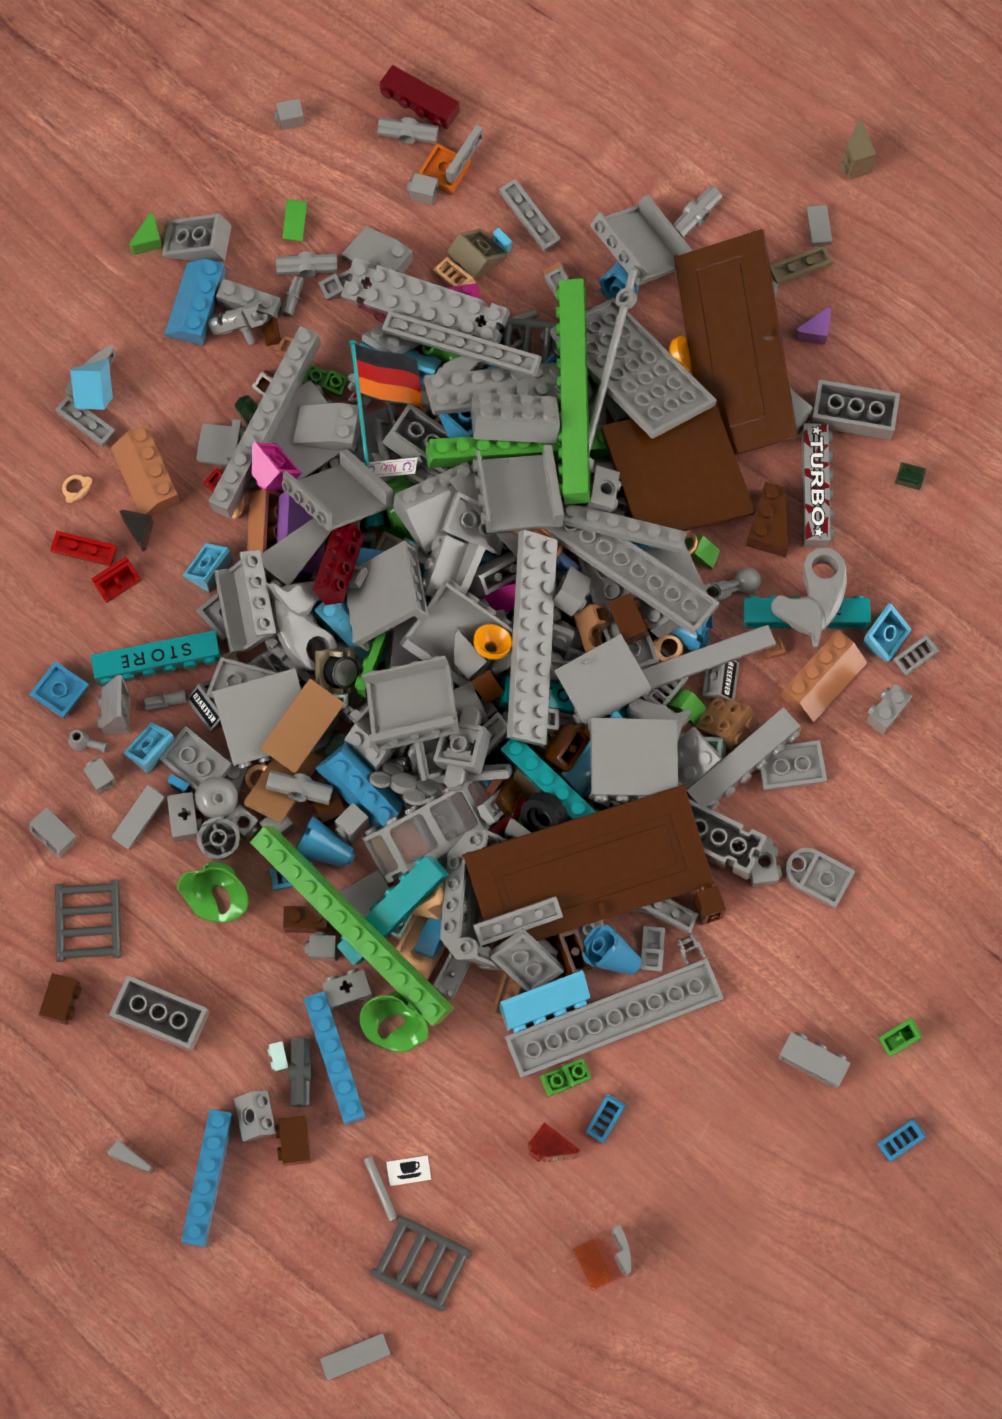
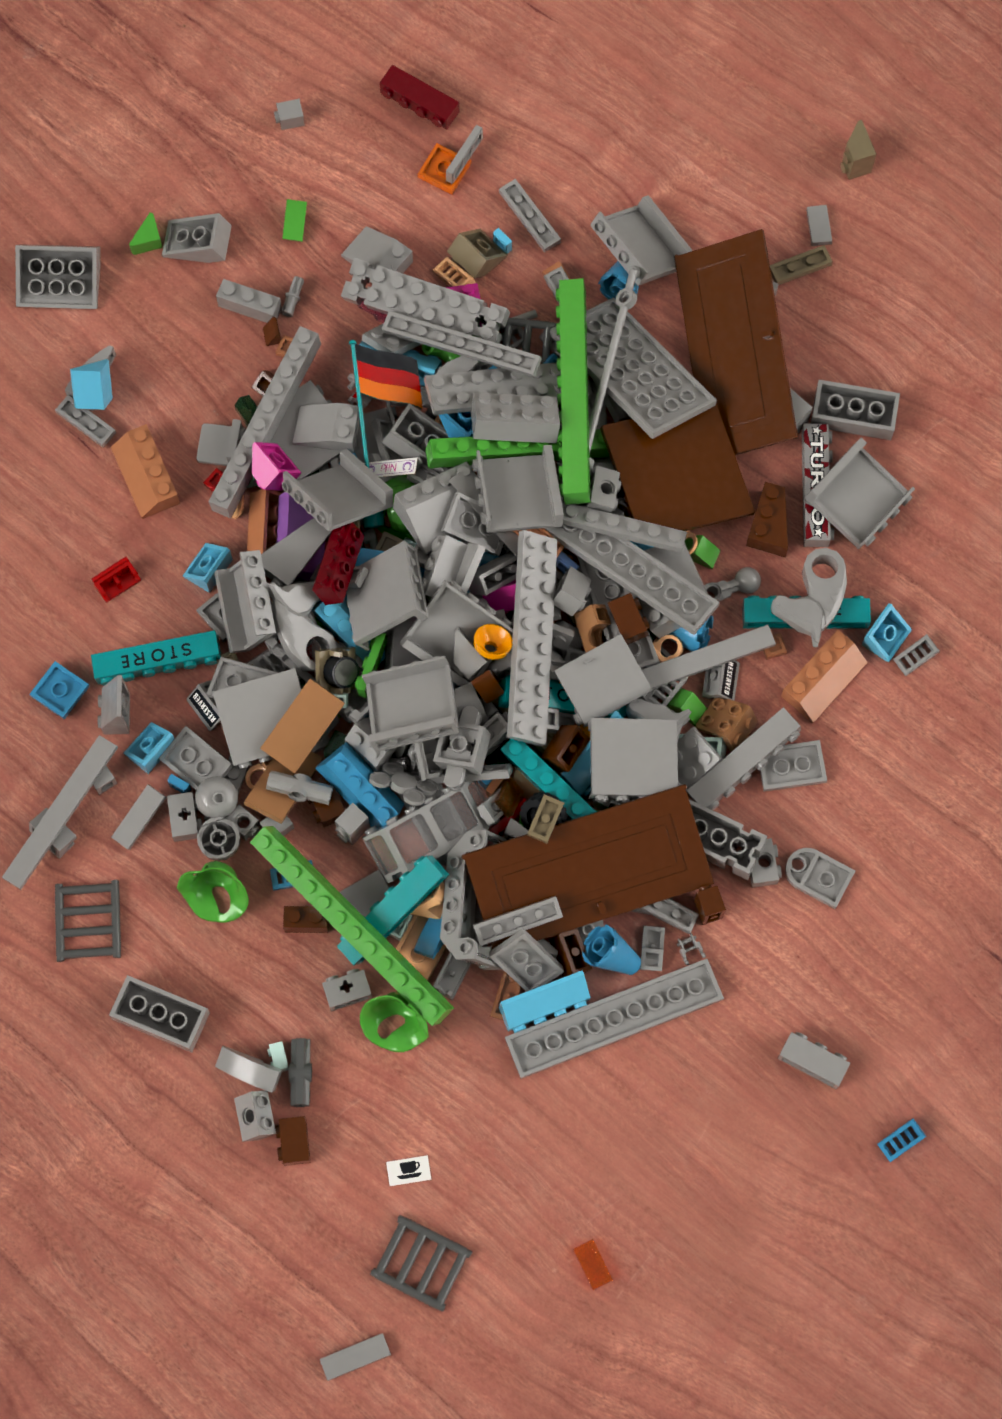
reddish brown brick [39,973,82,1025] -> none
red plate [50,531,117,566] -> none
light nougat piece [62,475,92,503] -> none
light grey bar [68,729,108,753] -> none
light grey slope [107,1140,154,1173] -> none
clear smoke slope [119,510,154,552] -> none
light grey axle [144,690,187,710] -> none
dark azure slope [164,259,226,346] -> none
dark azure brick [181,1109,234,1248] -> none
light grey piece [208,300,268,345] -> none
light grey piece [276,251,338,278] -> none
dark azure cone [295,816,356,868] -> none
bright green slope [301,364,348,396] -> none
dark azure brick [303,991,366,1127] -> none
light grey brick [305,932,337,961] -> none
light grey slope [318,269,352,301] -> none
light grey bar [364,1156,398,1222] -> none
light grey piece [377,117,439,144] -> none
light grey brick [407,173,438,205] -> none
clear red slope [528,1122,580,1163] -> none
bright green slope [540,1058,592,1097] -> none
dark azure slope [584,1093,626,1144] -> none
light grey slope [611,1225,631,1277] -> none
light orange piece [668,335,692,372] -> none
light grey piece [672,186,722,239] -> none
medium lavender slope [794,307,831,344] -> none
light grey brick [867,684,912,735] -> none
bright green slope [879,1018,923,1057] -> none
clear green piece [894,462,926,490] -> none
none -> light grey tile [2,735,118,890]
none -> light grey slope [15,244,100,309]
none -> light grey slope [215,1046,282,1093]
none -> dark tan plate [527,794,564,844]
none -> light grey panel [804,437,915,549]

